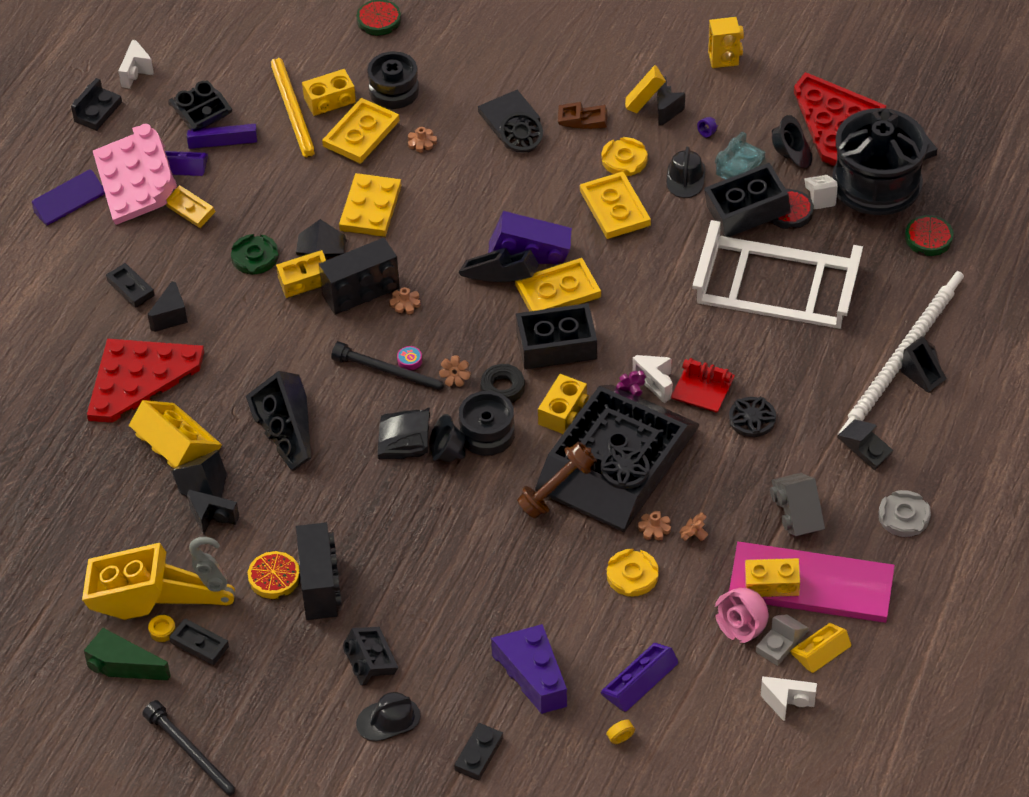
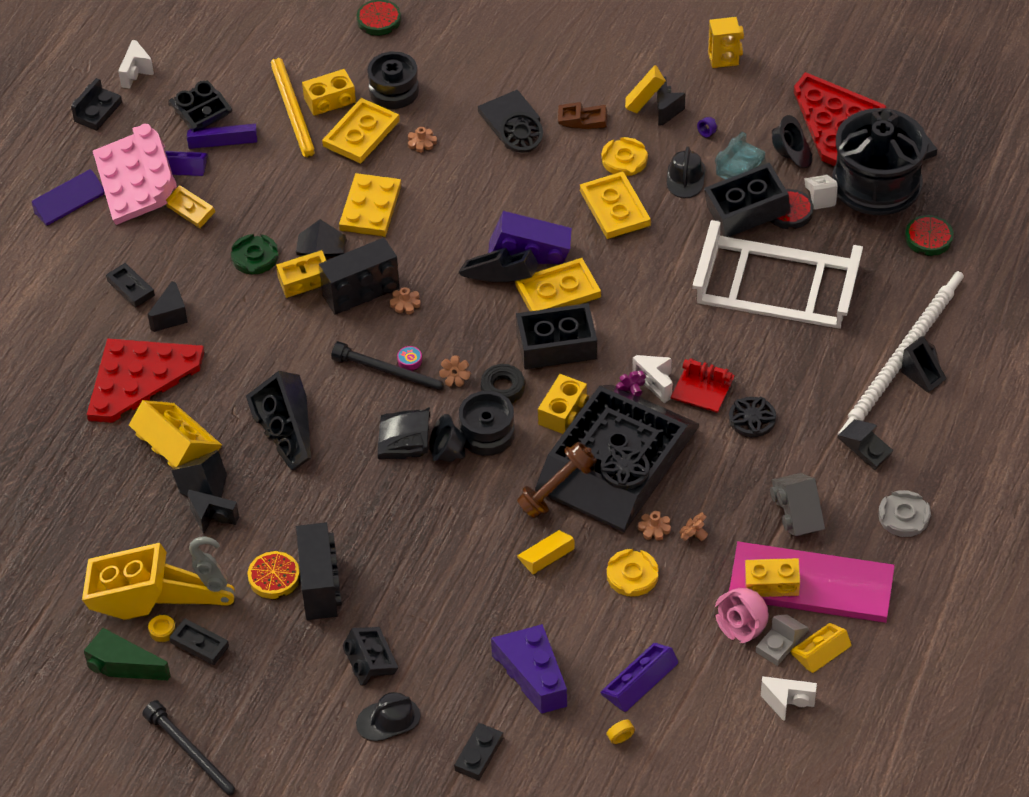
none -> yellow slope [517,530,575,574]

